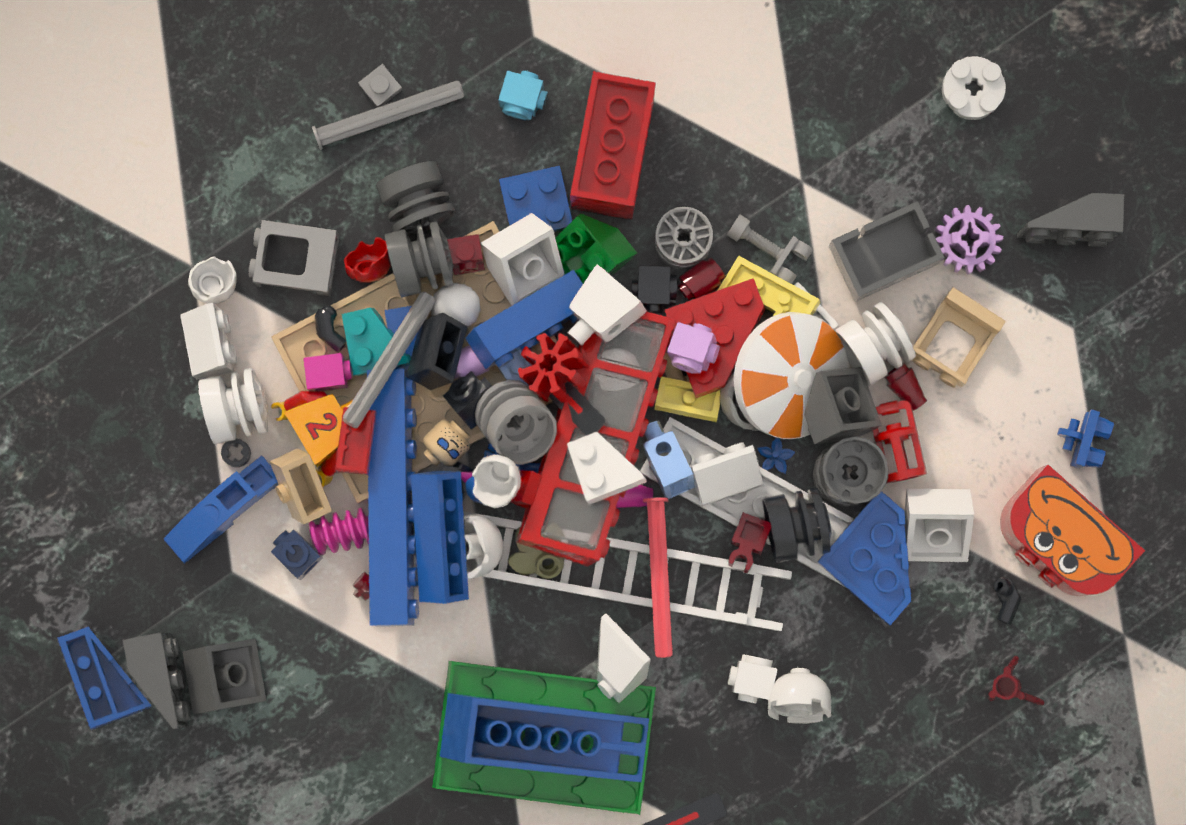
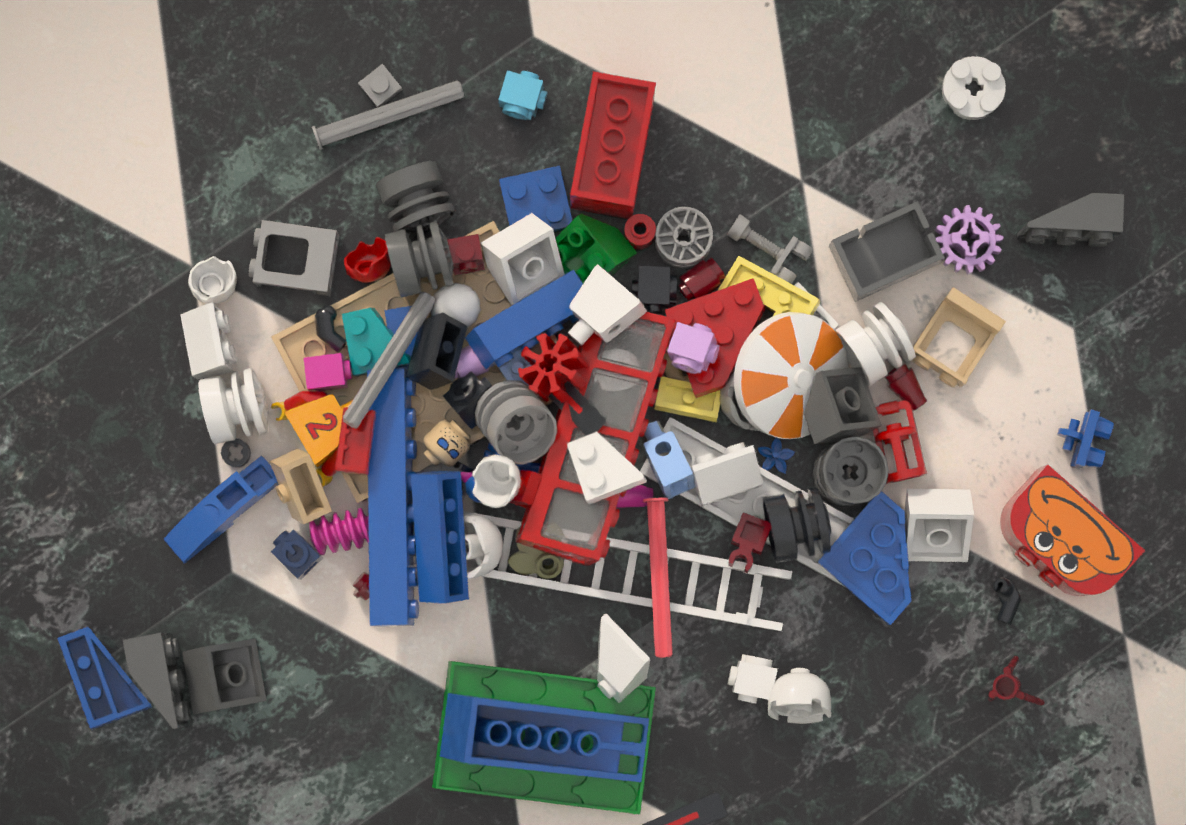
none -> red brick [624,214,656,250]

